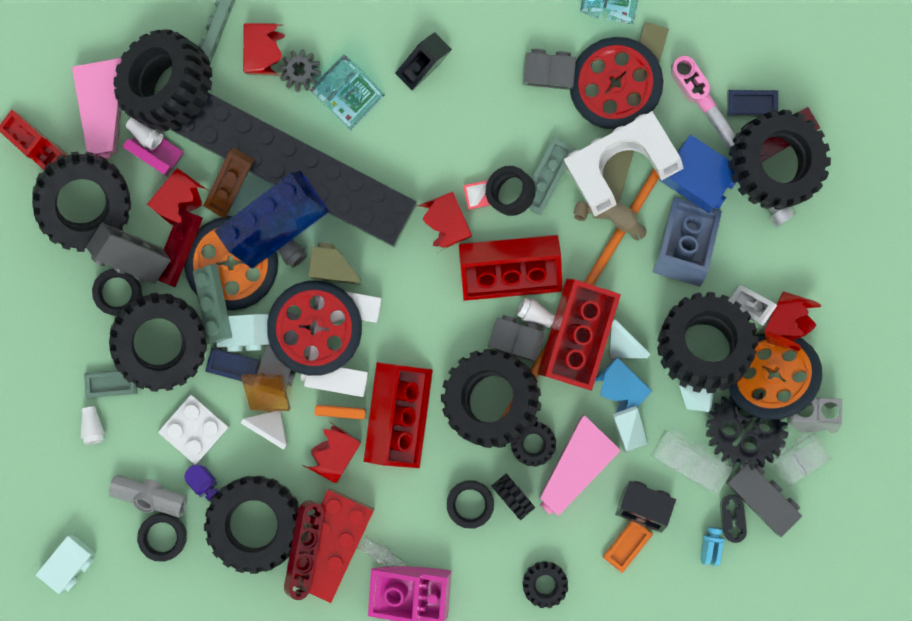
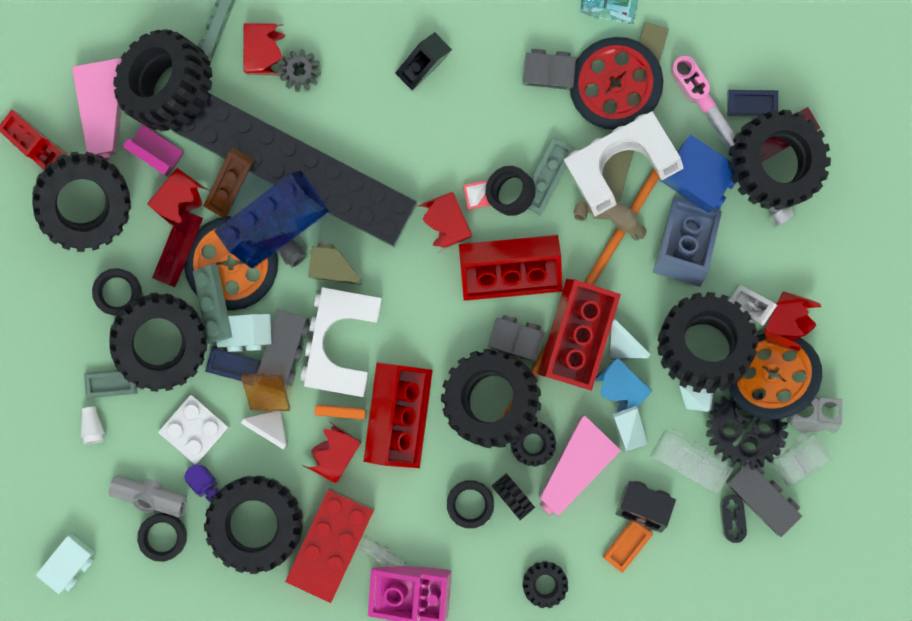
dark grey brick [86,222,171,284] -> none
white cone [126,117,164,150] -> none
wedge [267,280,362,376] -> none
dark red beam [284,500,324,601] -> none
clear light blue slope [310,54,385,131] -> none
white cone [516,298,555,328] -> none
medium azure arm [701,527,725,566] -> none

